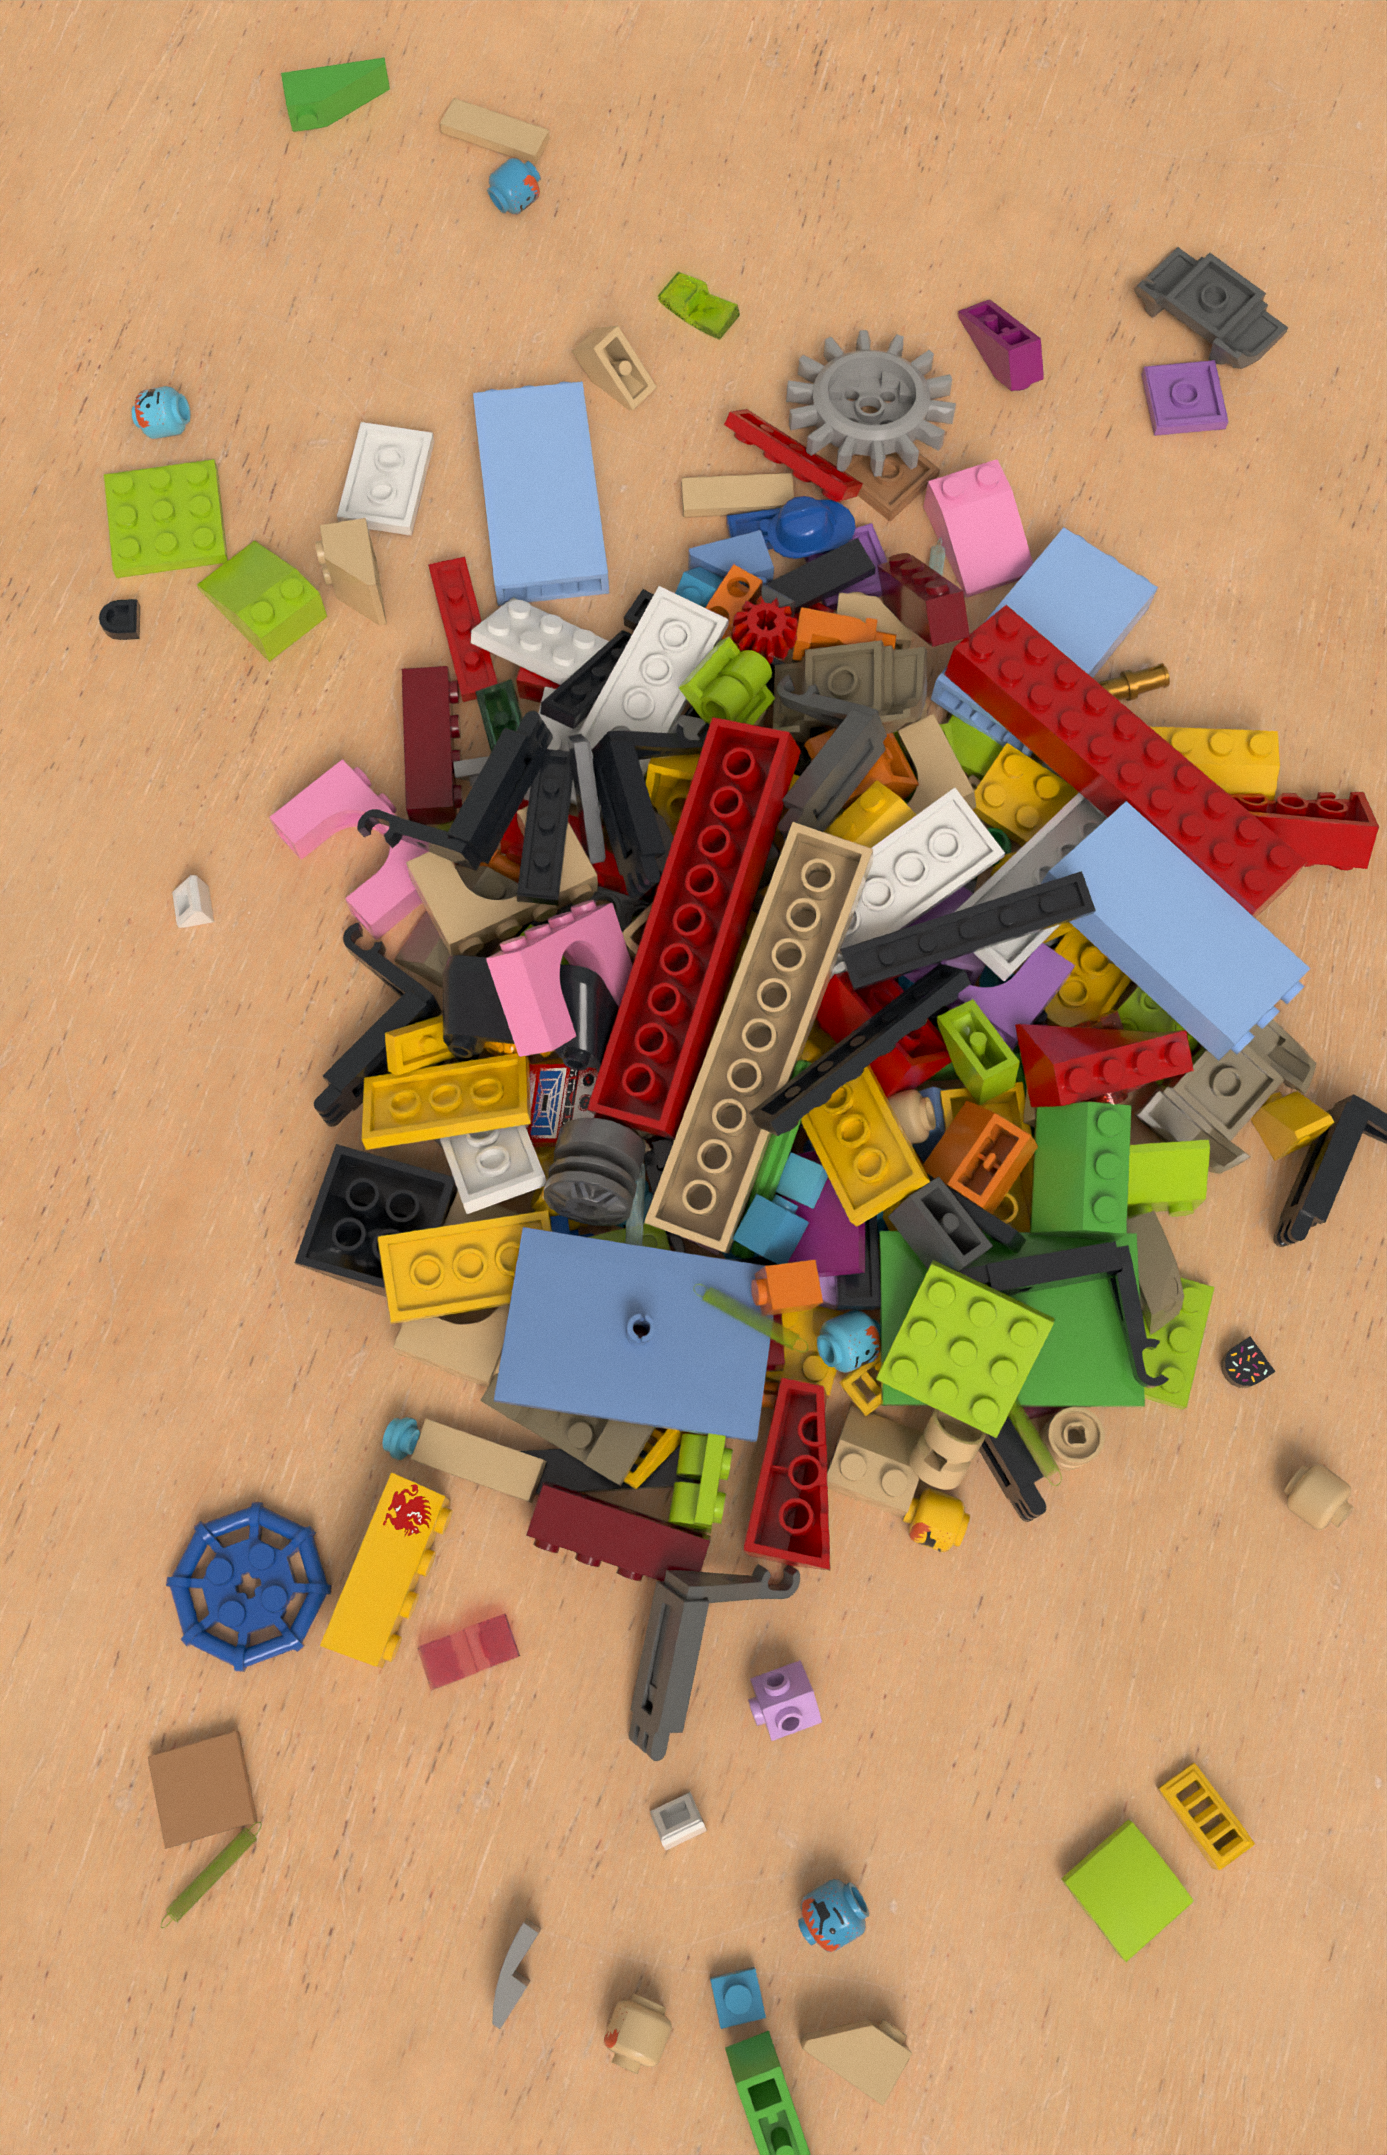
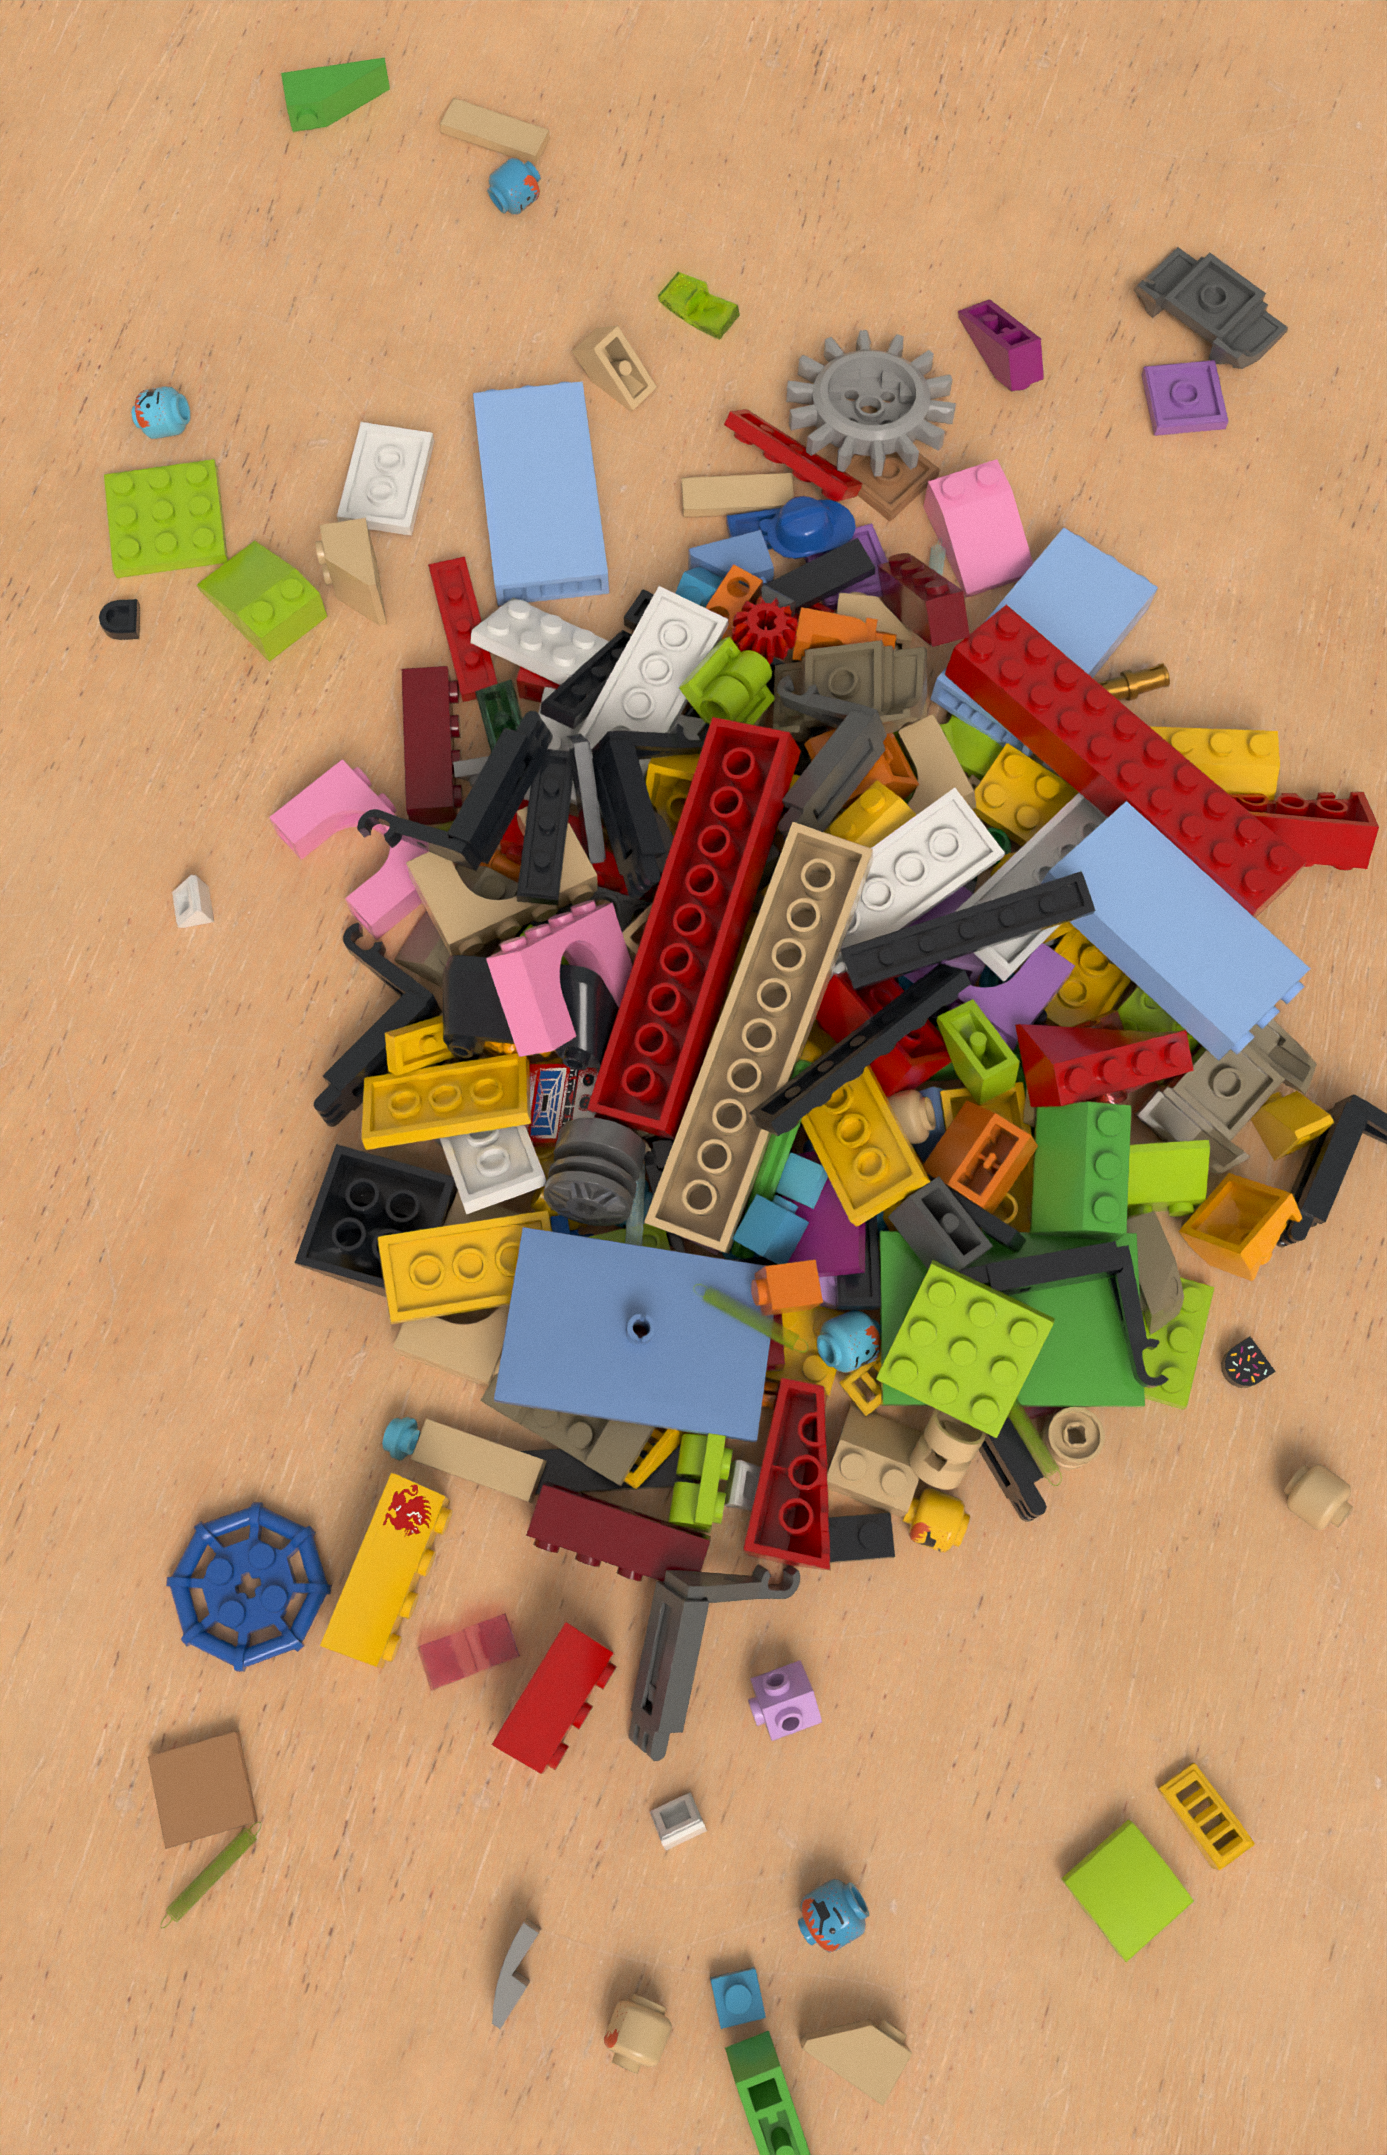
none -> red slope [491,1622,617,1774]
none -> white slope [724,1460,762,1511]
none -> black plate [829,1513,895,1563]
none -> light orange brick [1178,1173,1302,1281]

